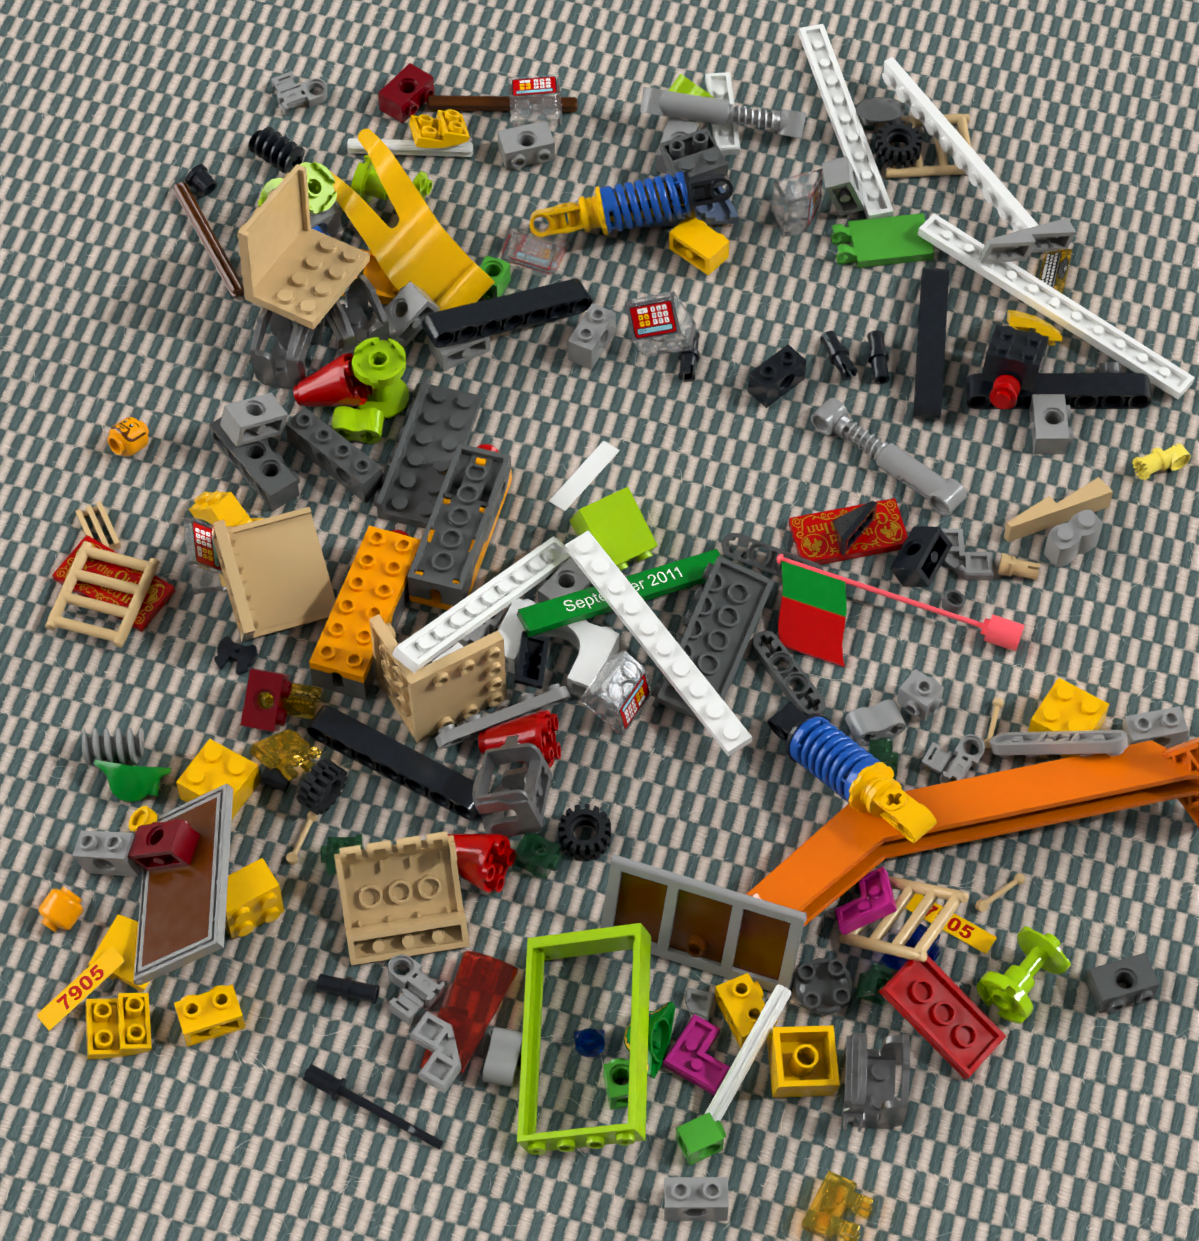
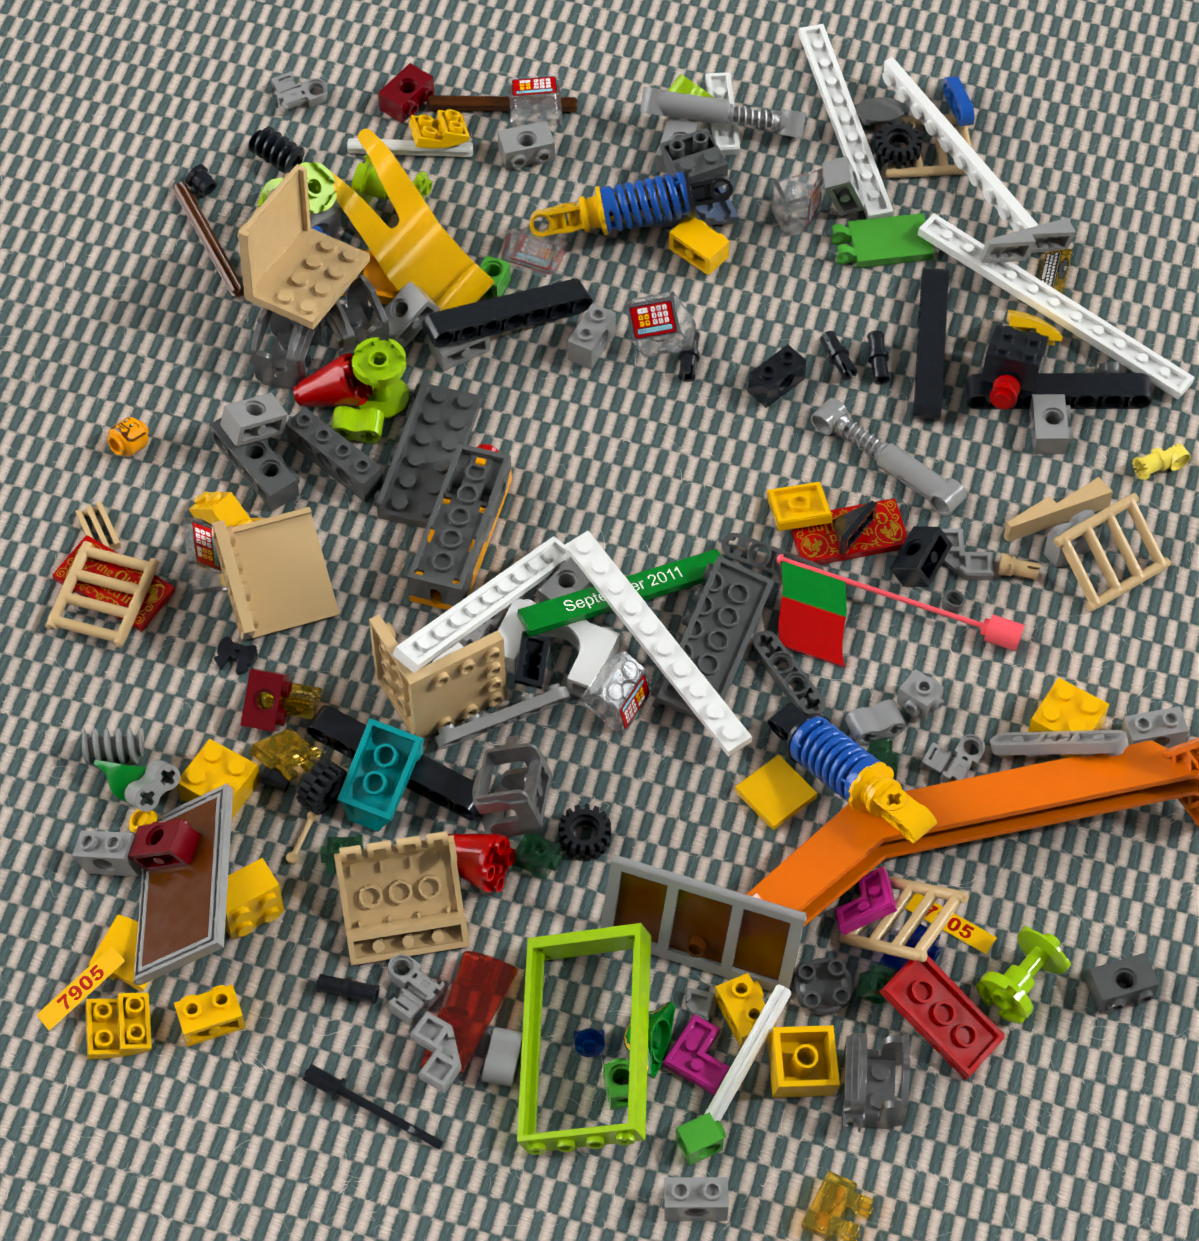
light orange head [38,886,83,933] -> none
light orange piece [309,526,421,701] -> none
red cone [478,710,561,768] -> none
white sticker [549,441,619,511] -> none
lime slope [569,487,658,571] -> none
tan hinge [975,873,1025,912] -> none
tan hinge [983,698,1004,751] -> none
none -> light grey axle [125,760,180,812]
none -> teal slope [337,718,425,832]
none -> yellow tile [735,754,817,831]
none -> yellow tile [767,482,832,531]
none -> blue beam [943,76,975,127]
none -> tan bar [1053,493,1171,612]

